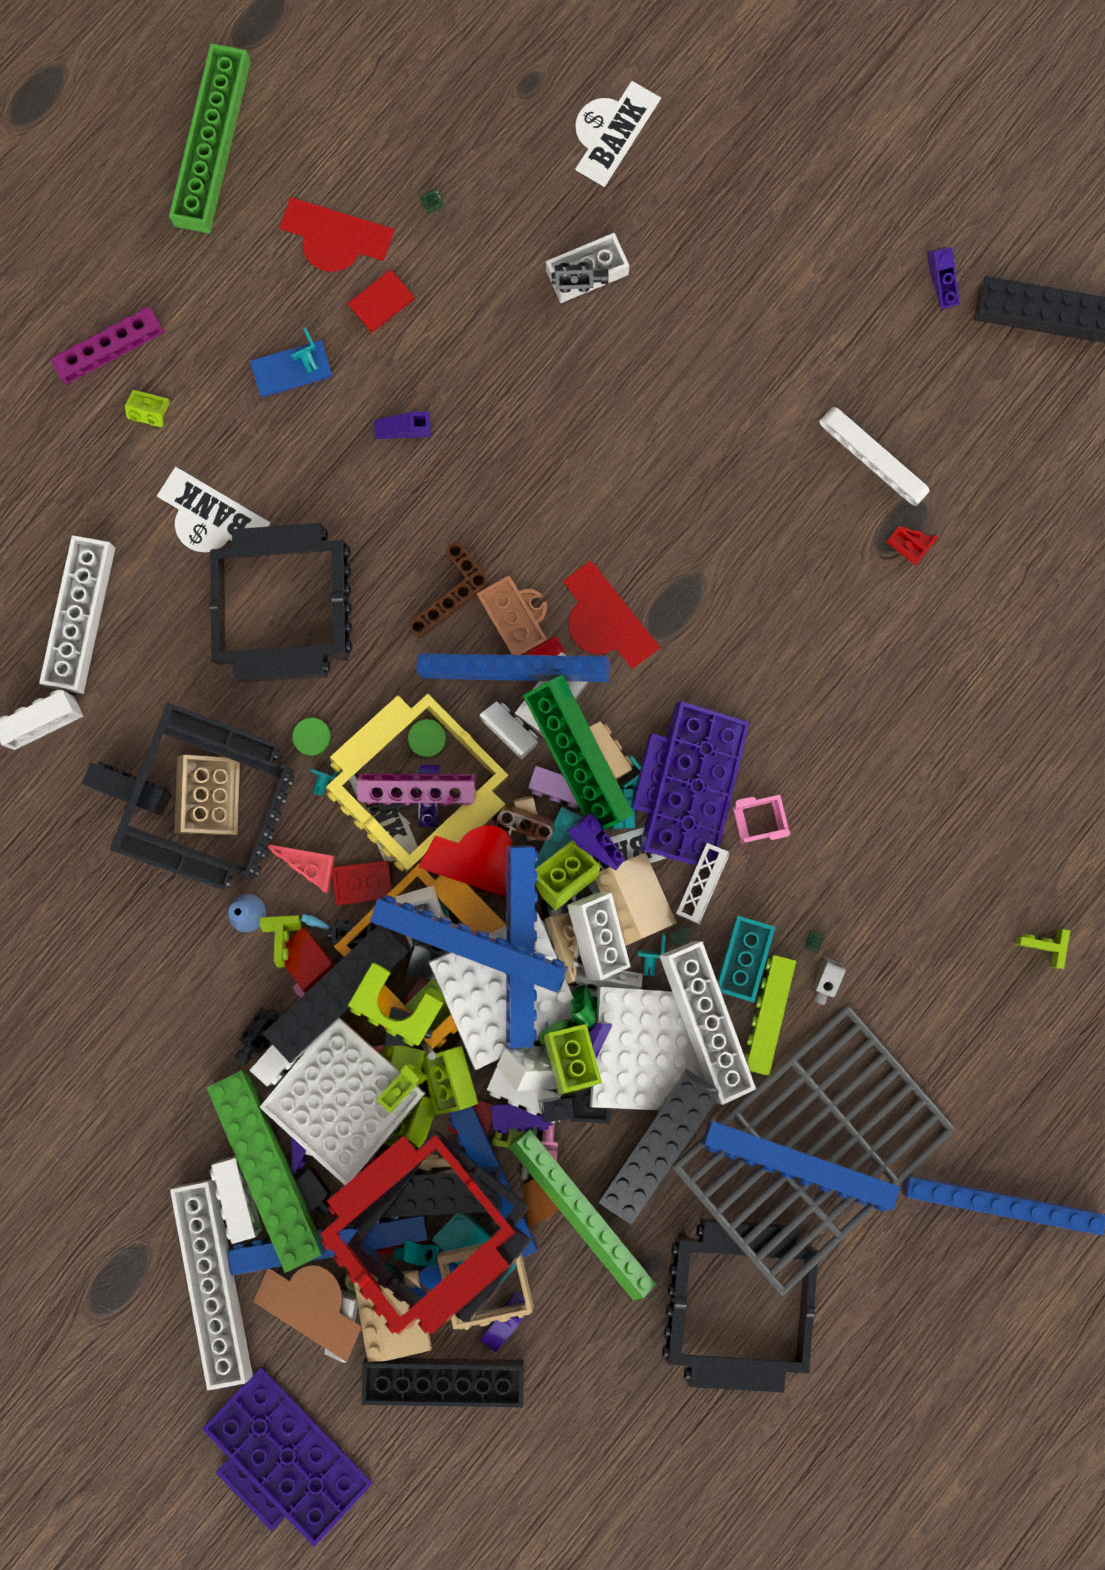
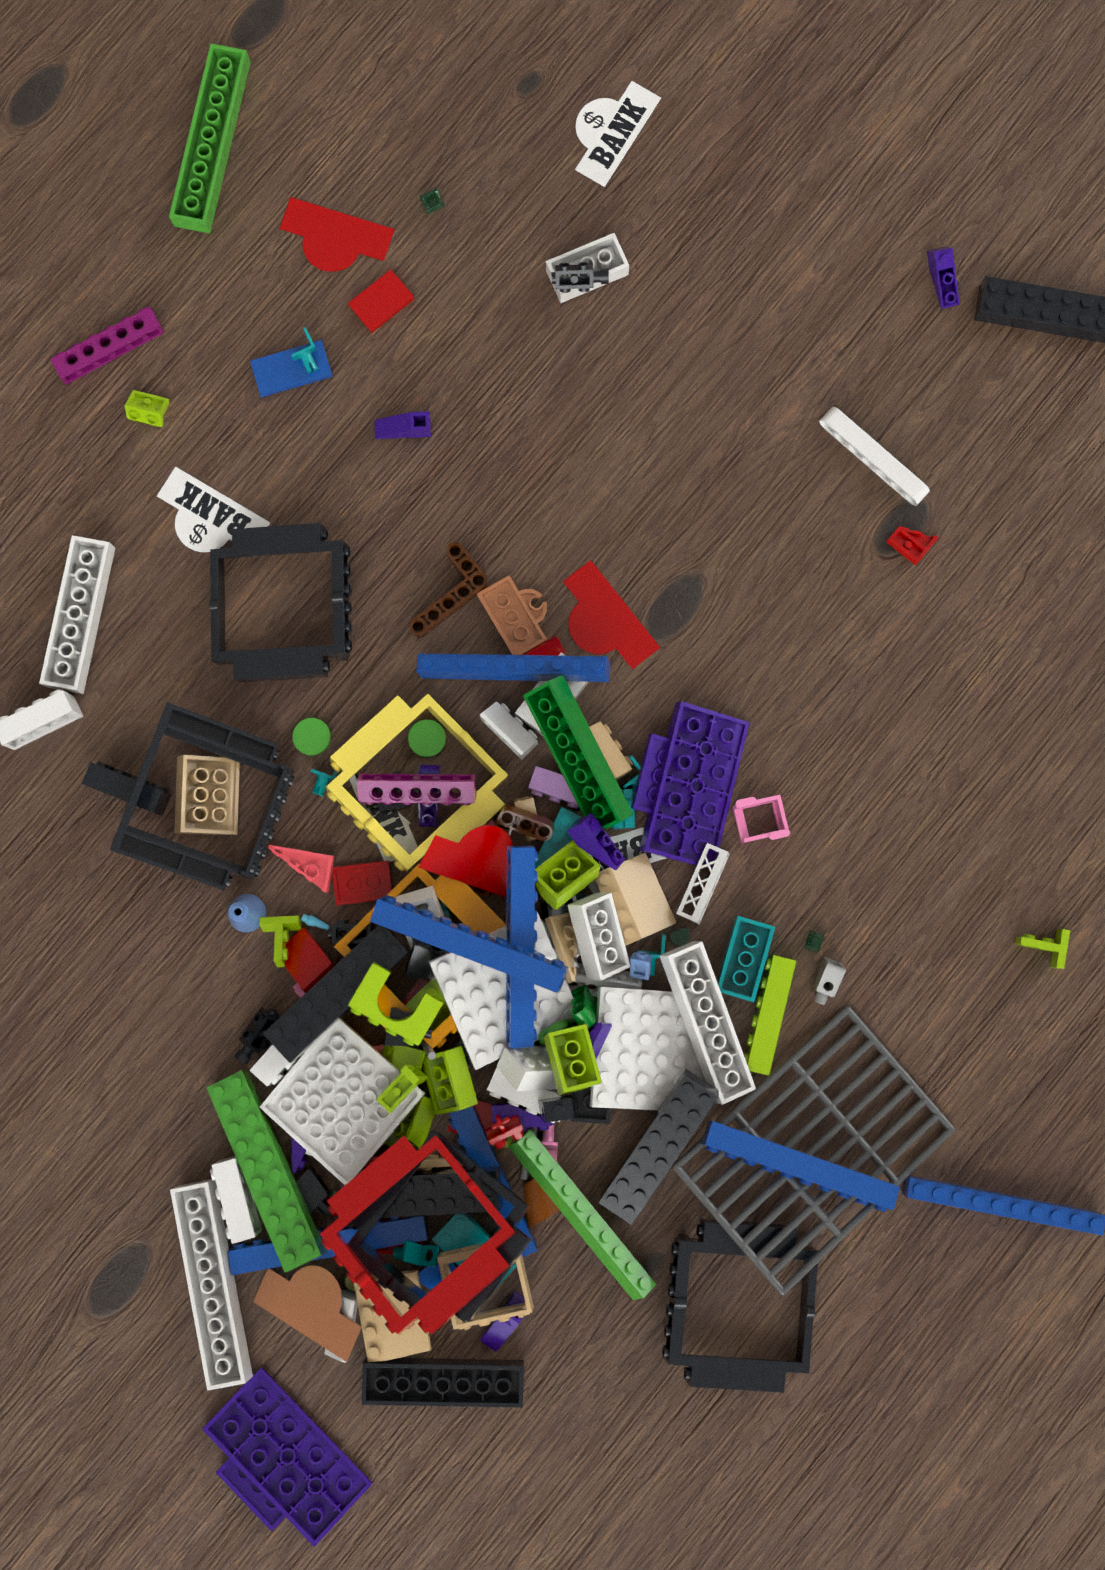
none -> red hips [485,1114,523,1149]
none -> medium blue bracket [629,951,653,980]

